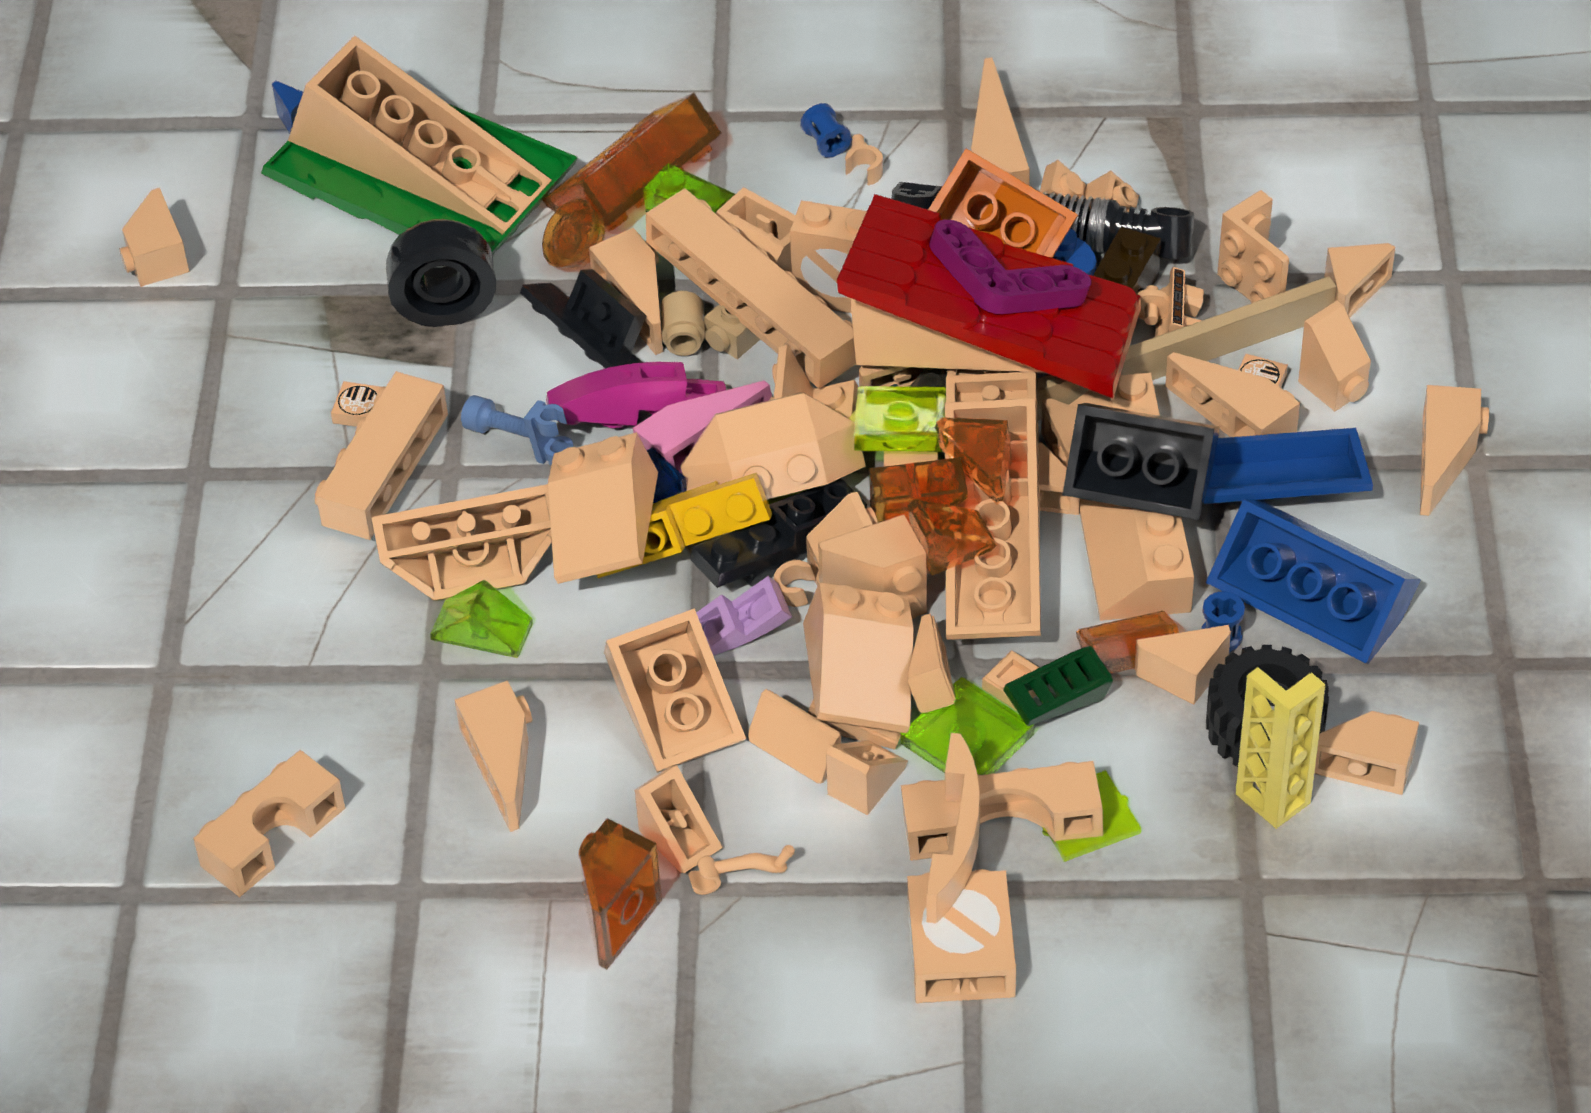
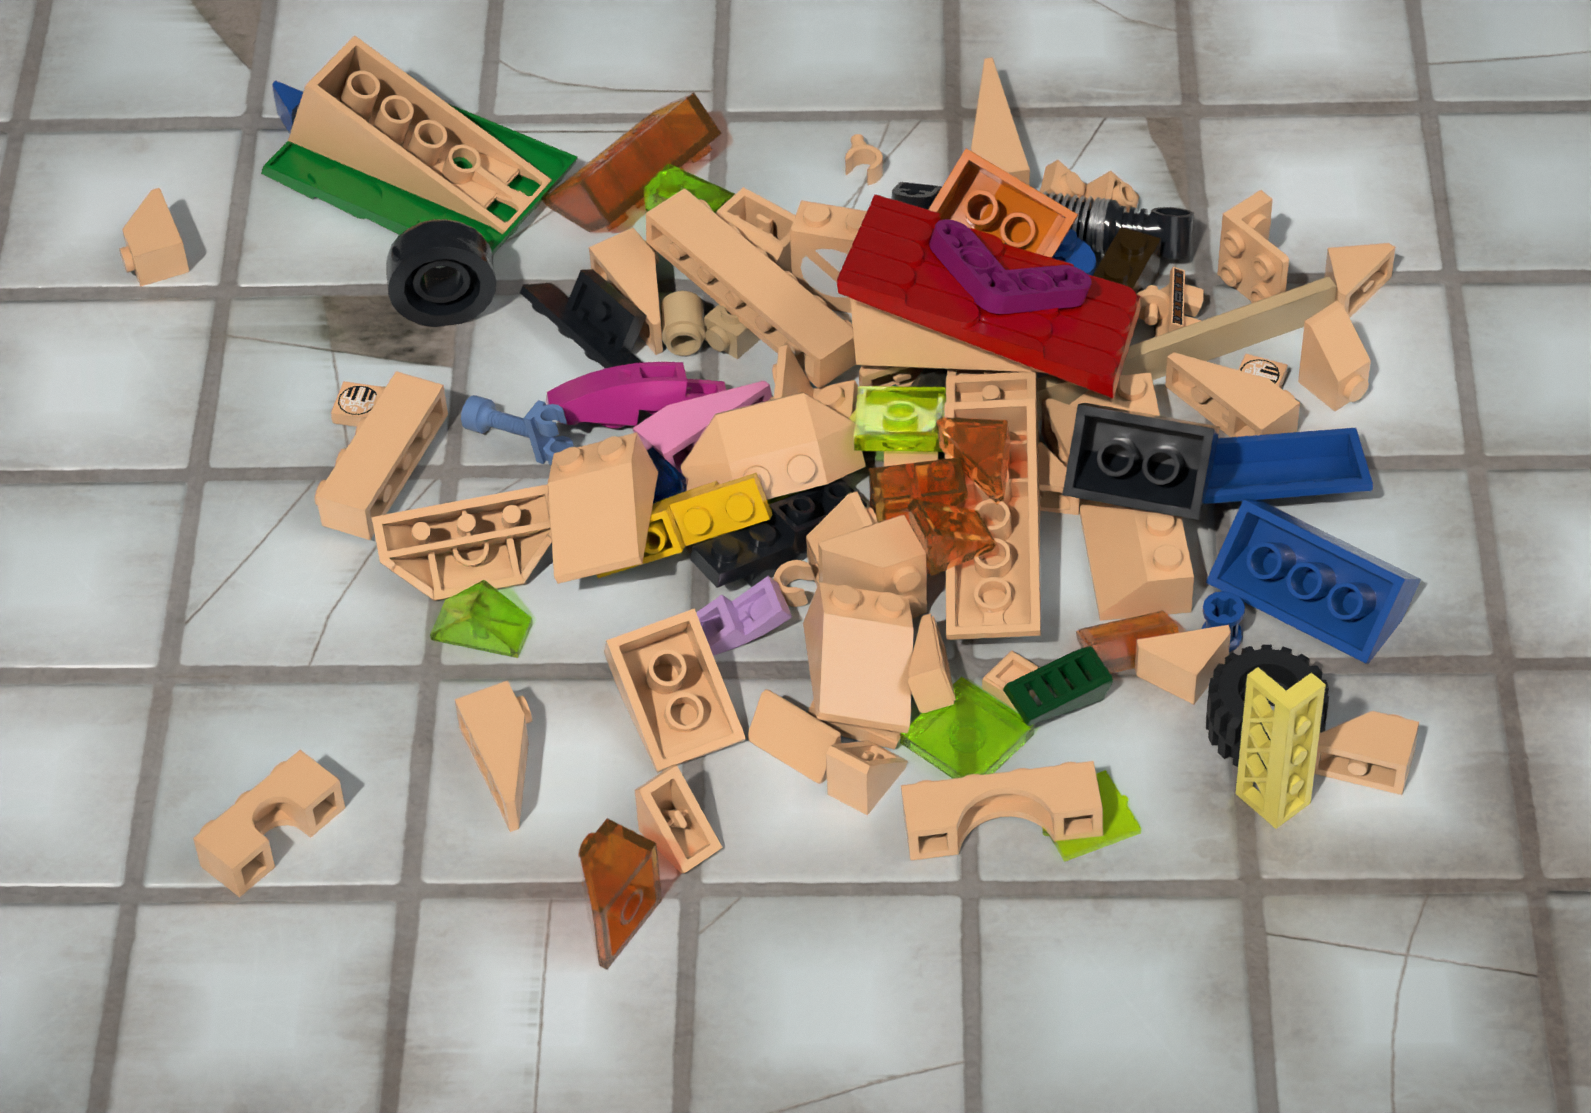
clear orange hat [542,198,605,269] -> none
light nougat piece [688,845,795,895] -> none
blue bush [800,103,852,158] -> none
light nougat brick [907,869,1016,1003] -> none
light nougat slope [926,733,980,923] -> none
light nougat slope [1420,385,1489,516] -> none

